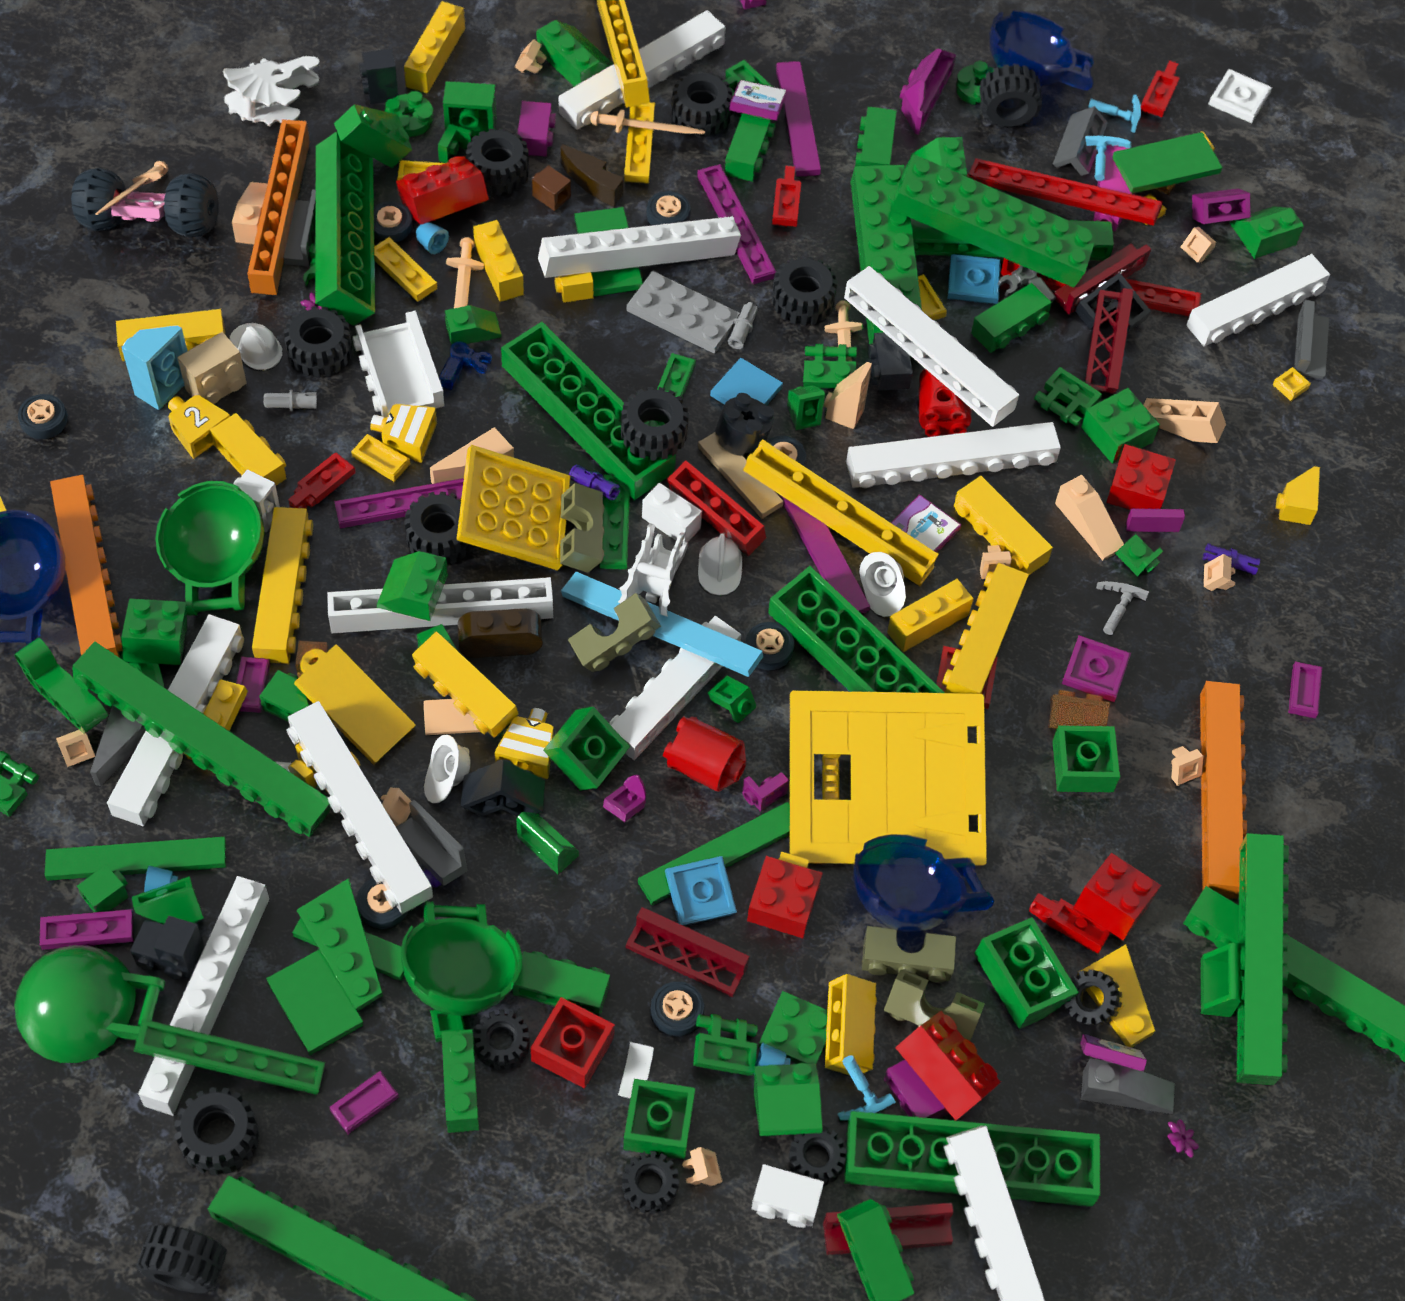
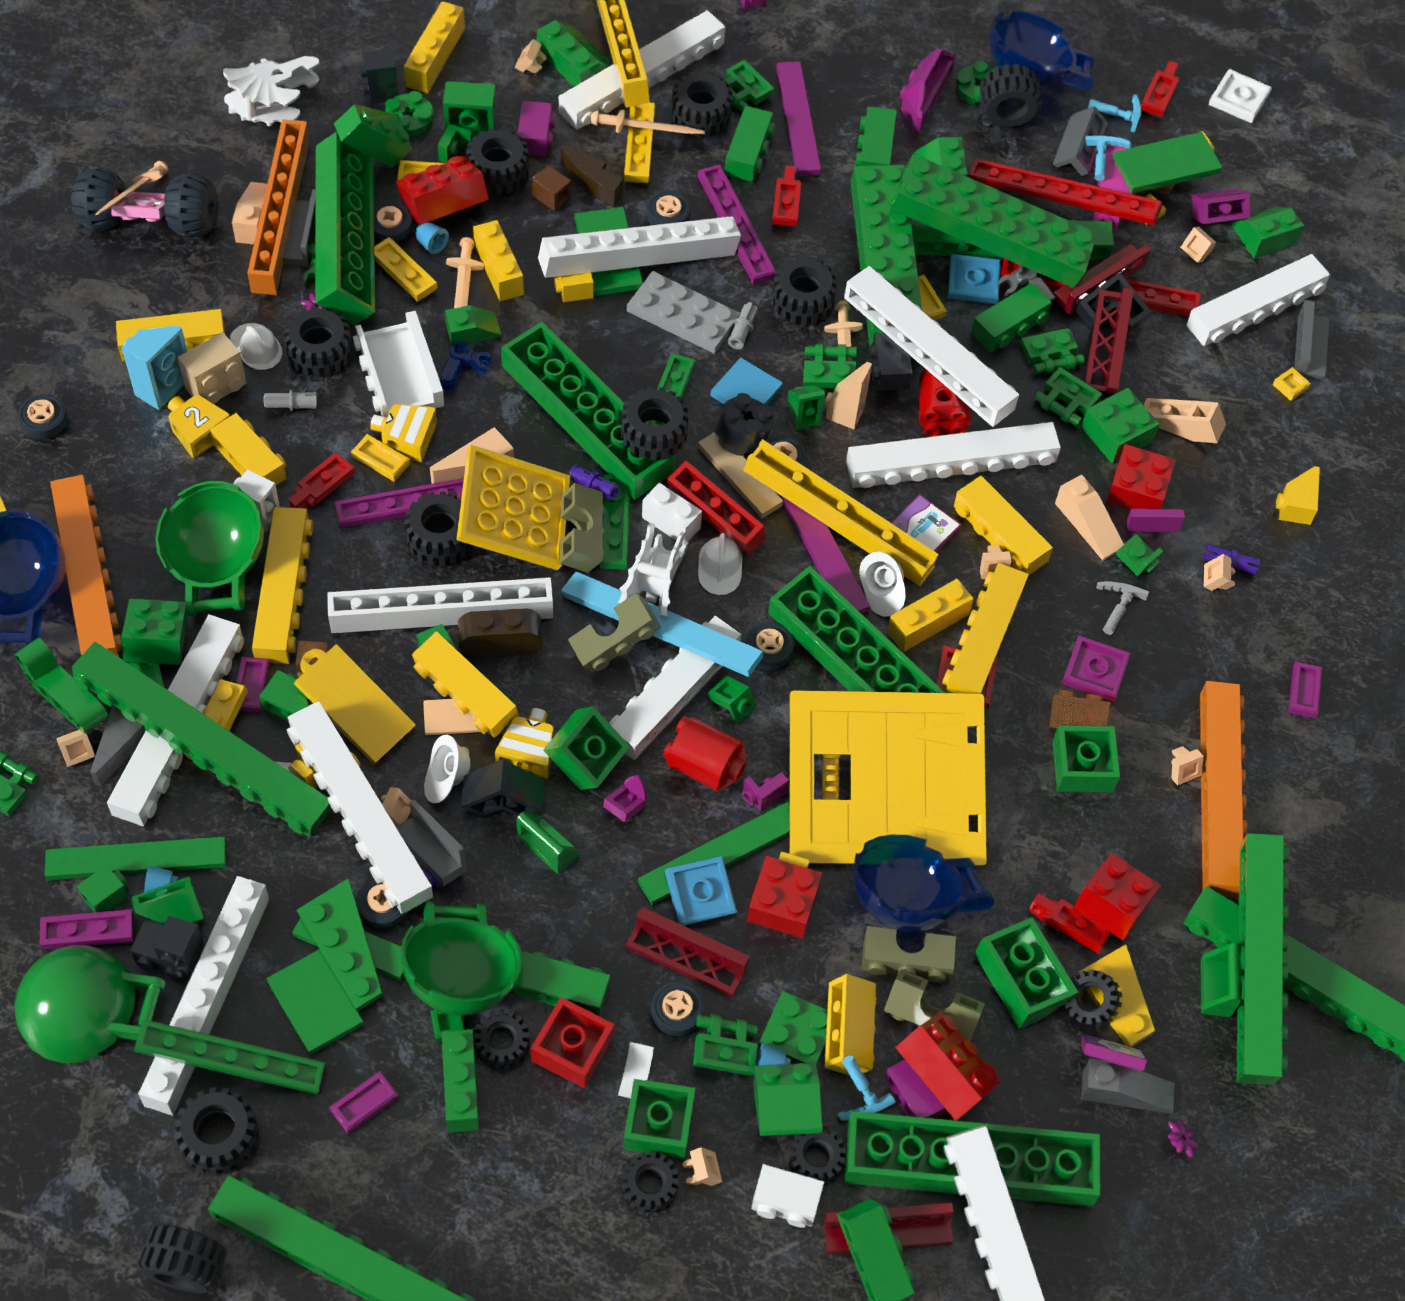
green slope [377,551,448,621] -> none
tile [730,80,787,120] -> none
none -> green plate [1020,328,1084,375]

